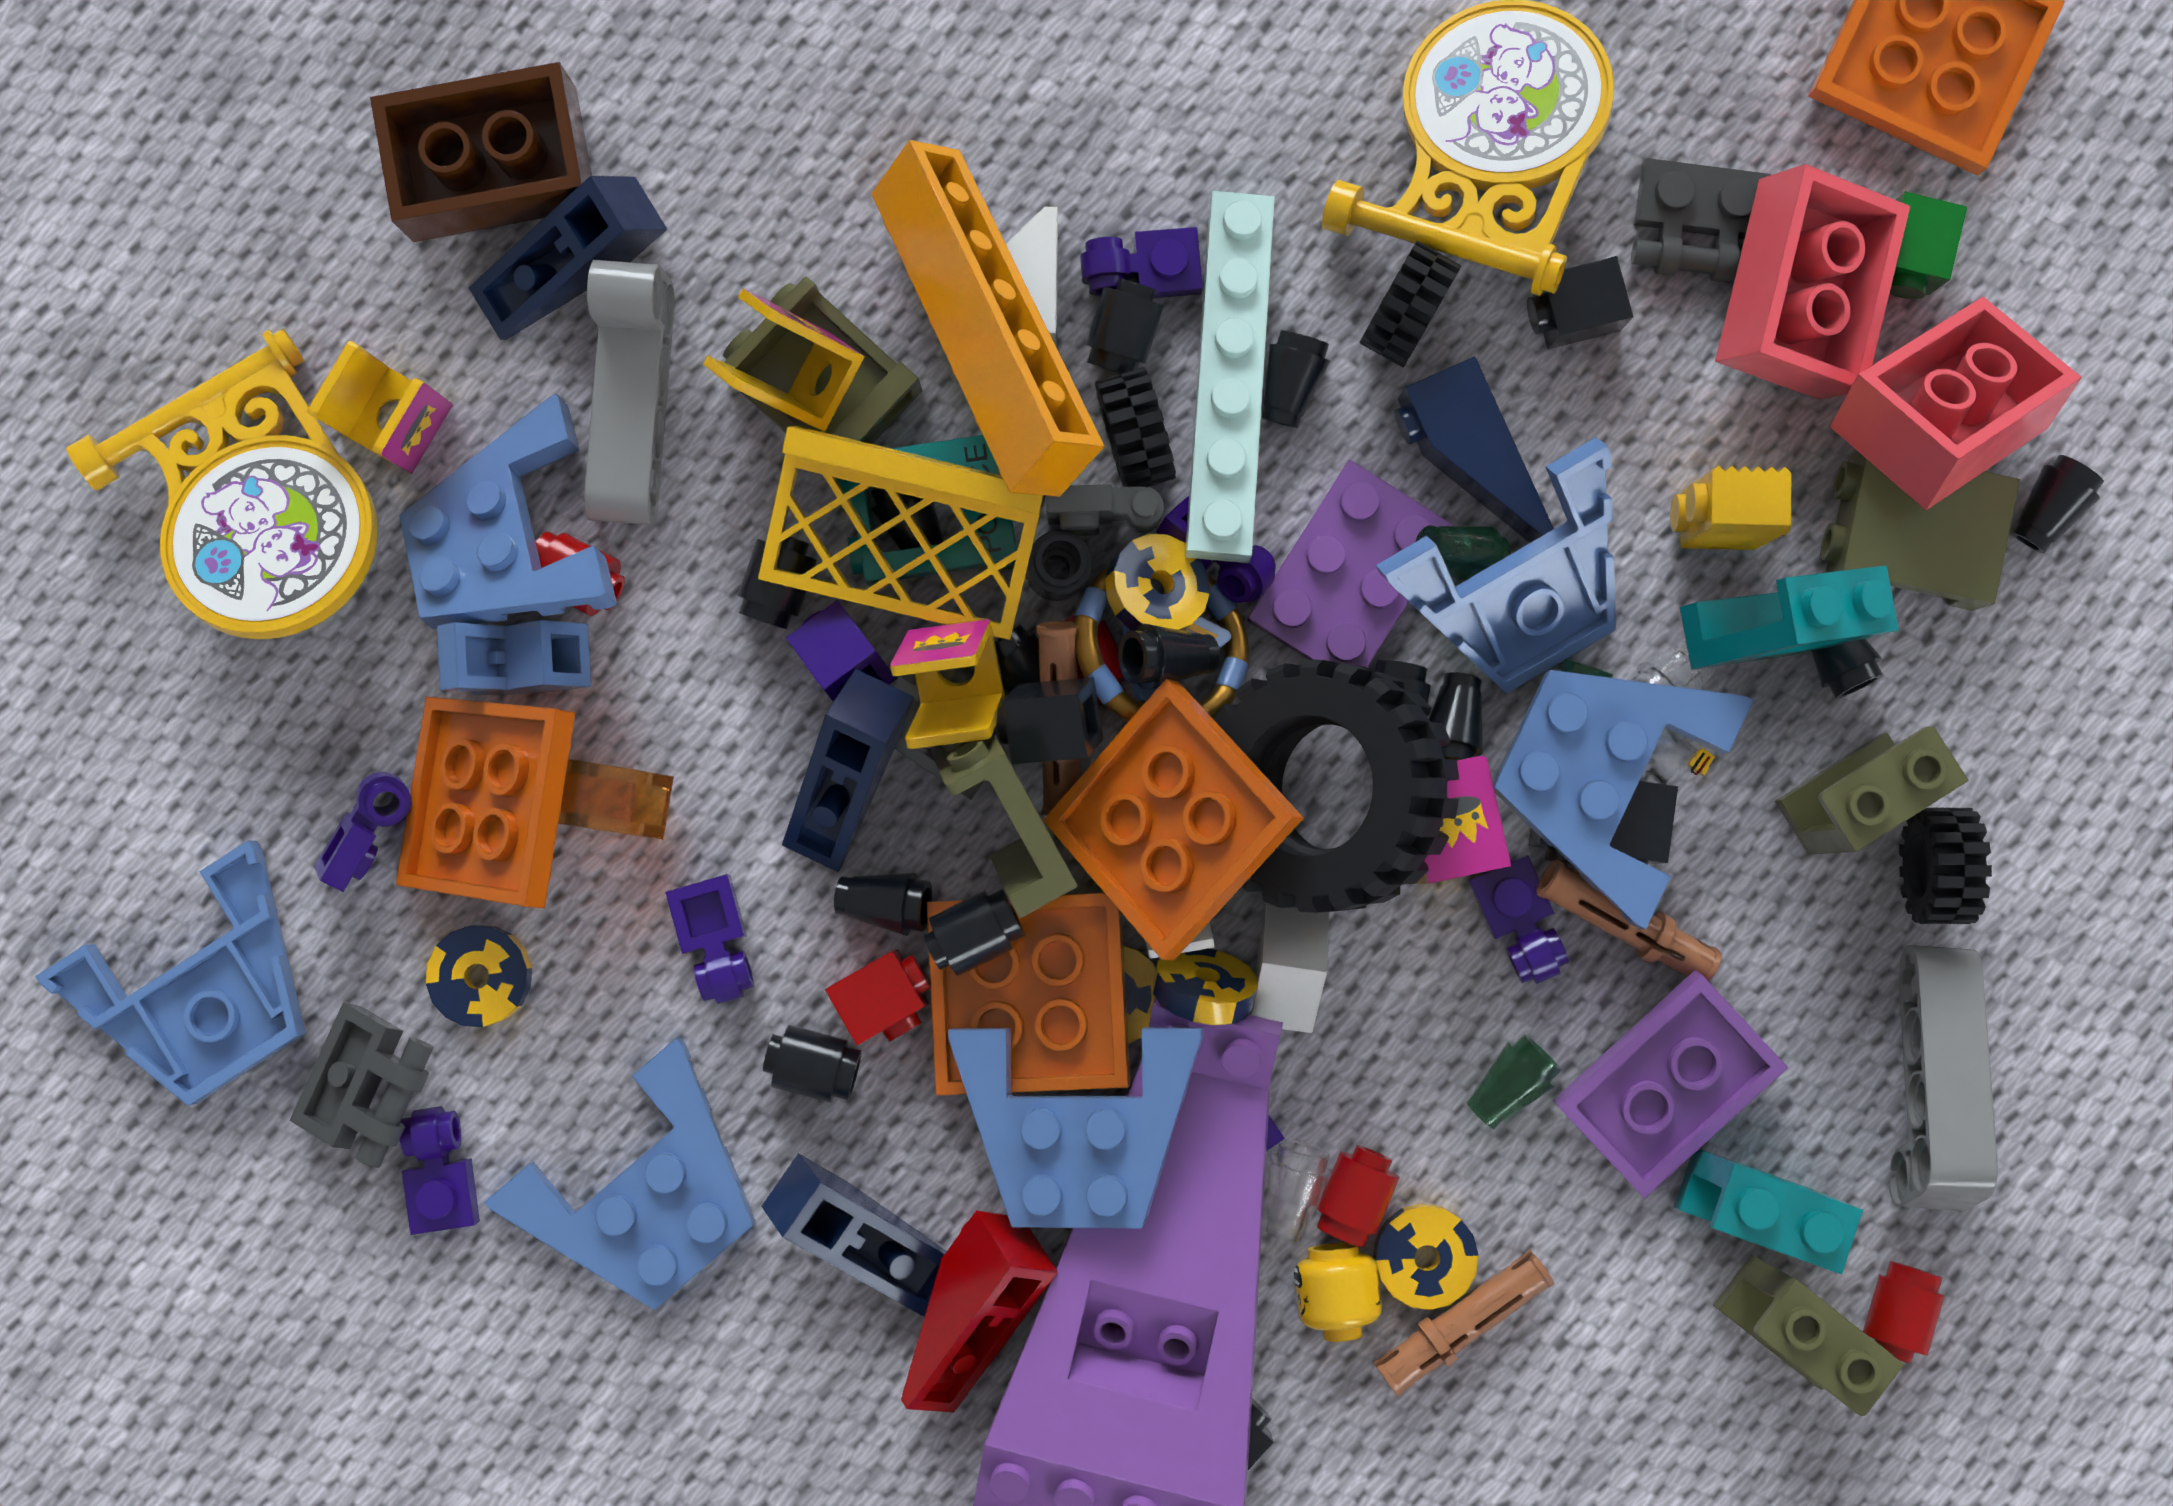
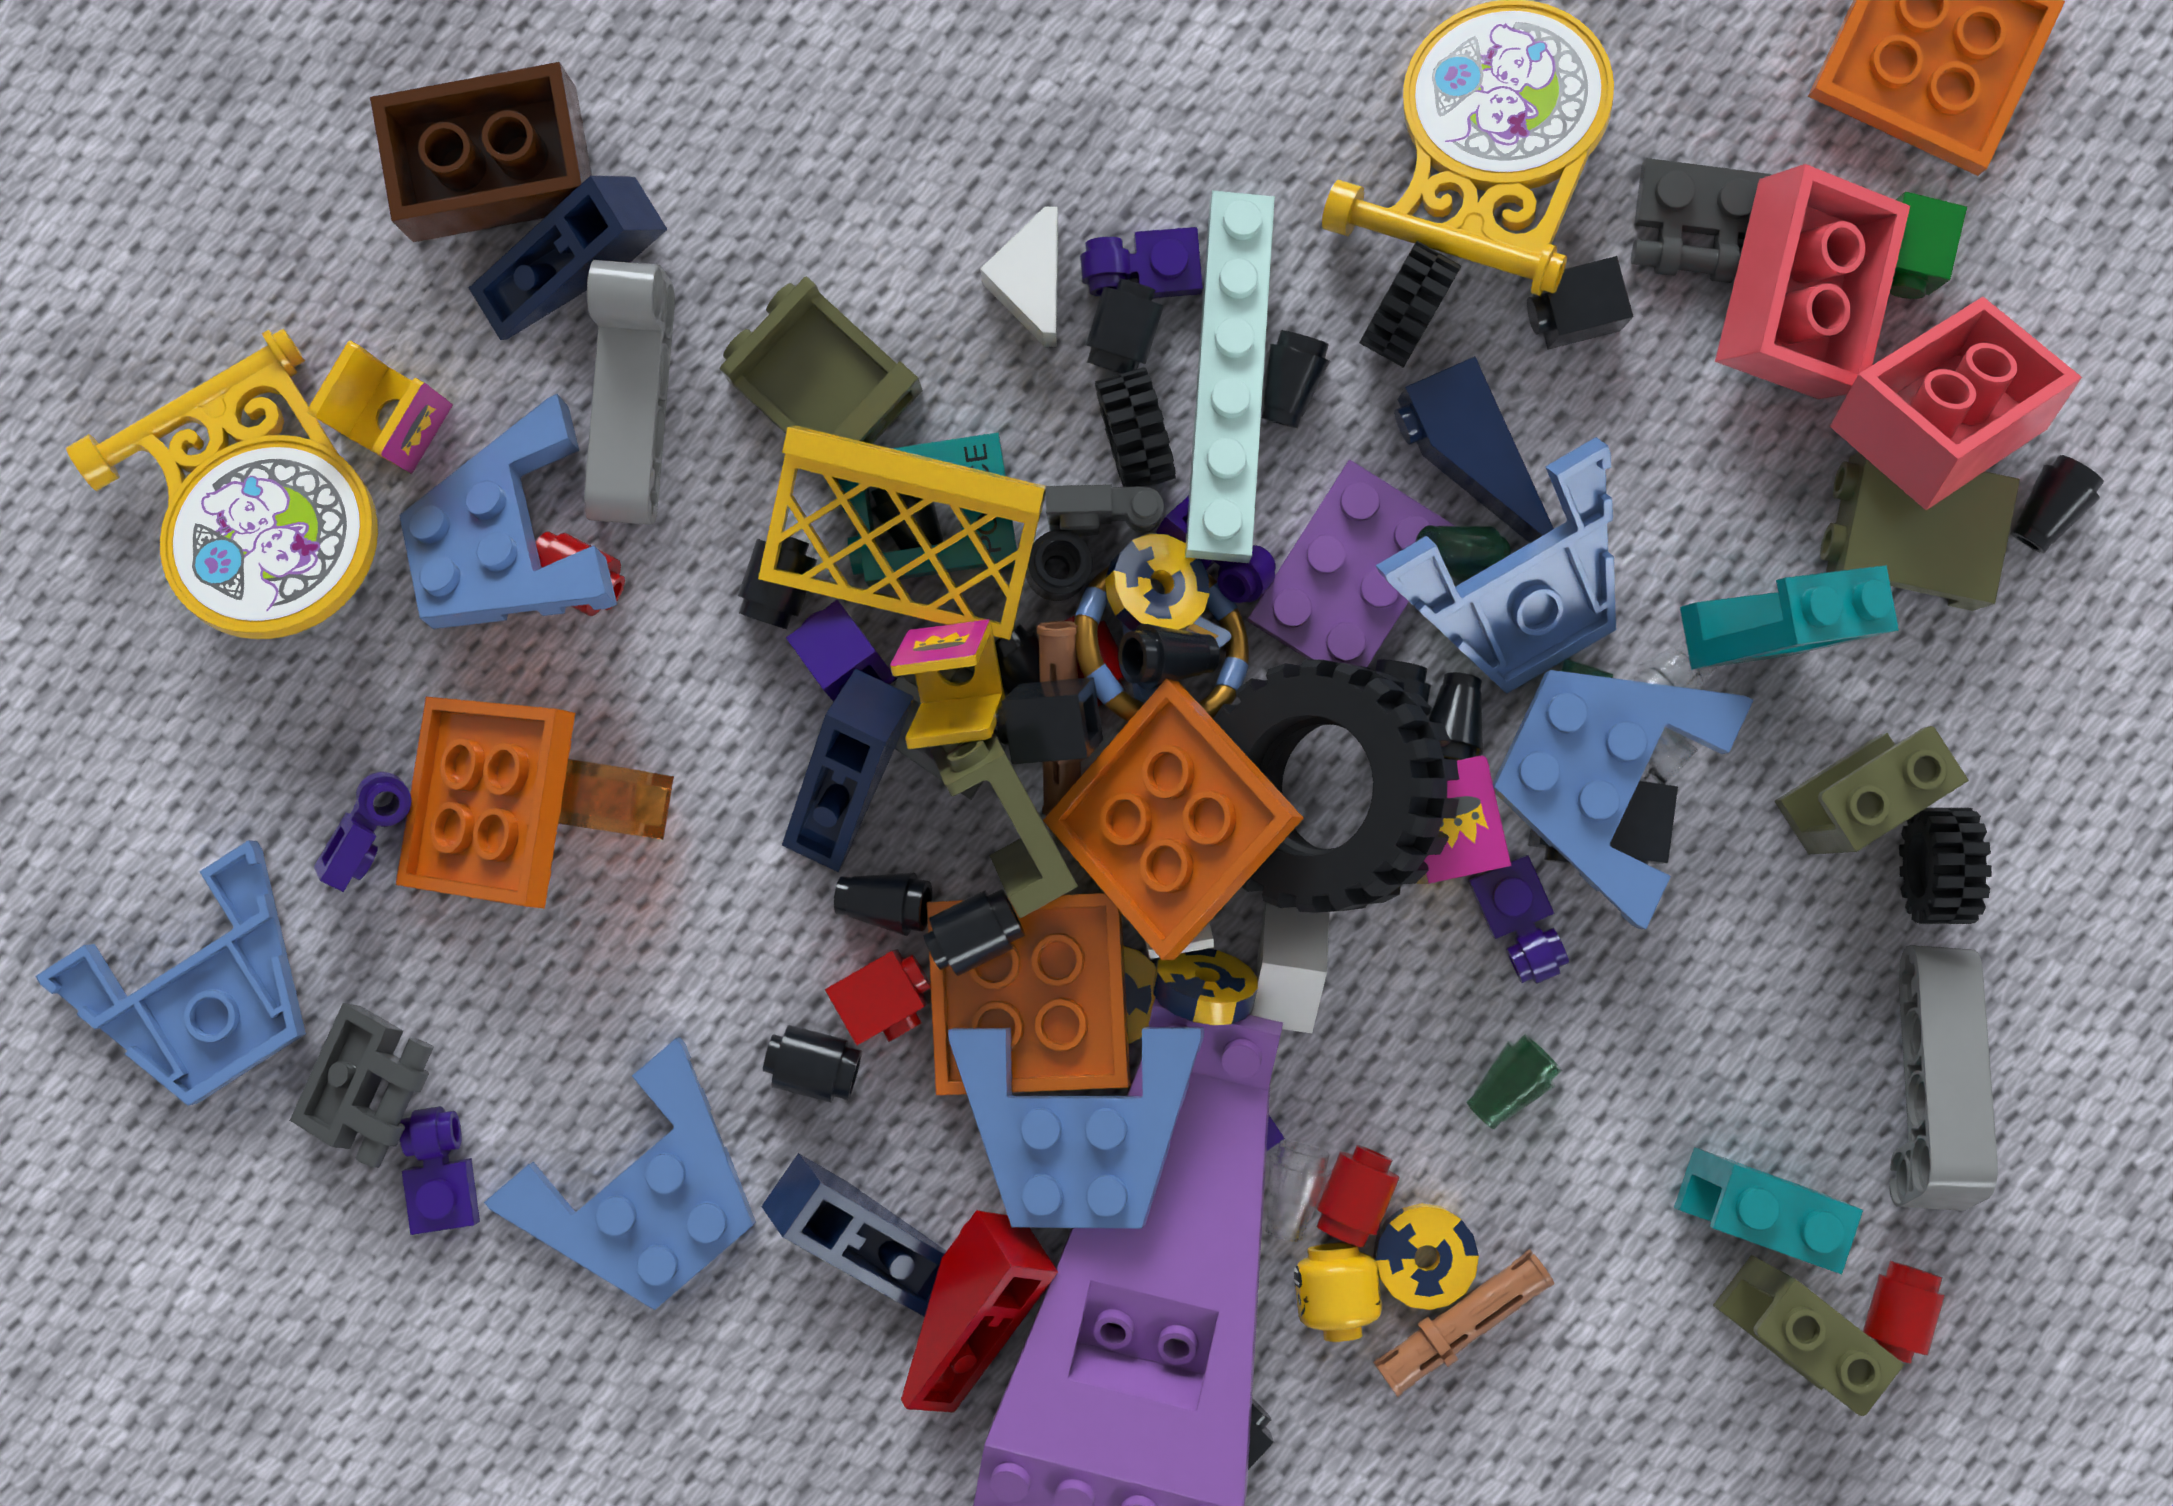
dark blue piece [426,925,532,1027] -> none
medium blue brick [437,620,591,695] -> none
dark purple plate [665,874,754,1004] -> none
yellow piece [703,288,865,432] -> none
light orange brick [871,140,1105,497] -> none
nougat pin [1536,859,1722,982] -> none
medium lavender plate [1552,970,1788,1199] -> none
yellow brick [1670,465,1791,550] -> none
yellow piece [1687,748,1715,776] -> none
black cone [1811,638,1883,699] -> none

